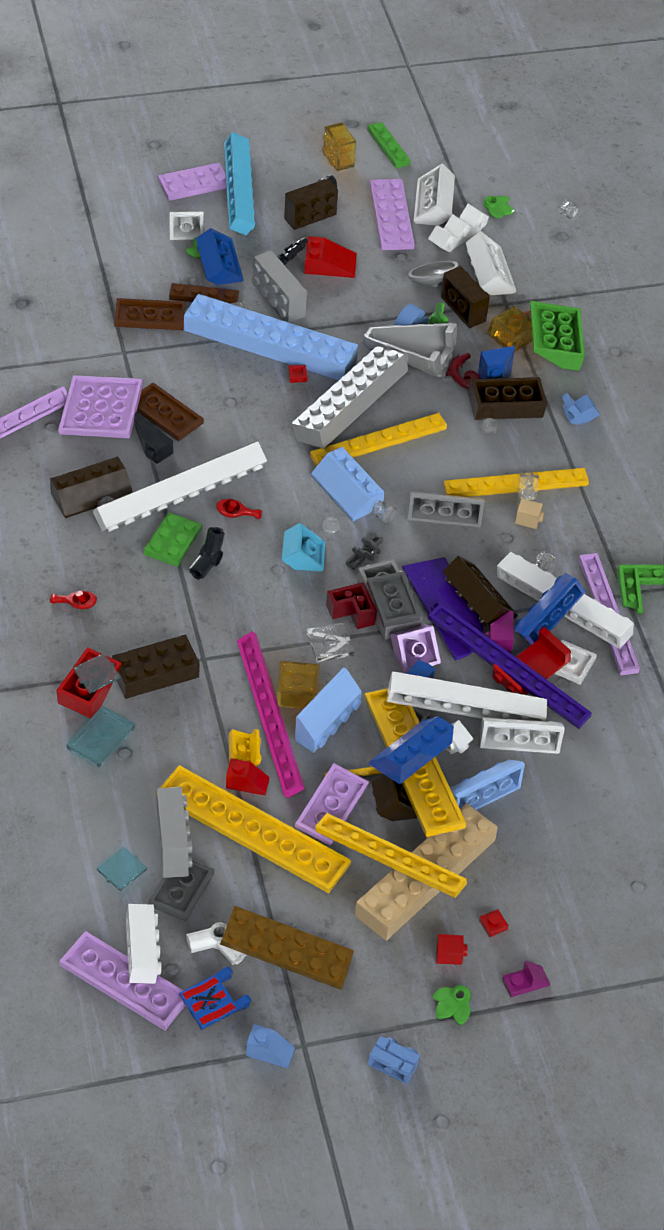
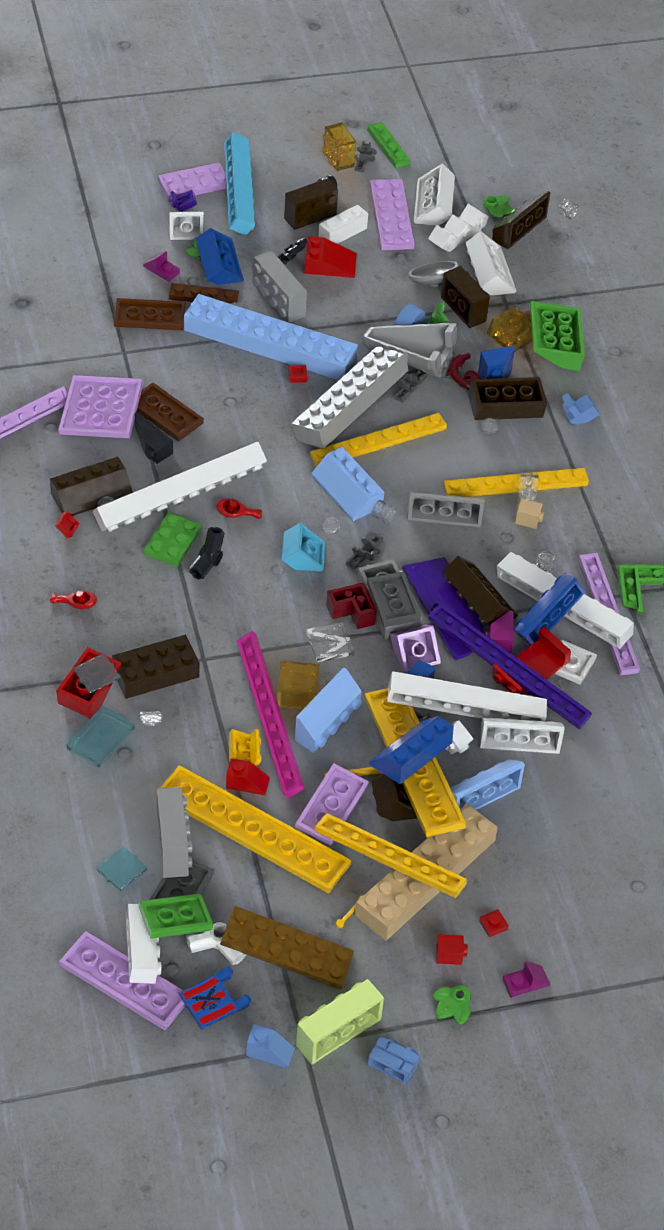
none -> red plate [55,511,80,538]
none -> bright green plate [139,893,213,939]
none -> clear plate [140,711,162,726]
none -> magenta slope [143,251,180,282]
none -> dark purple bracket [170,190,197,212]
none -> yellowish green brick [296,979,384,1065]
none -> white brick [319,205,368,244]
none -> yellow hinge [336,896,362,928]
none -> dark grey piece [354,141,377,172]
none -> dark grey piece [394,370,427,402]
none -> dark brown slope [492,191,551,250]

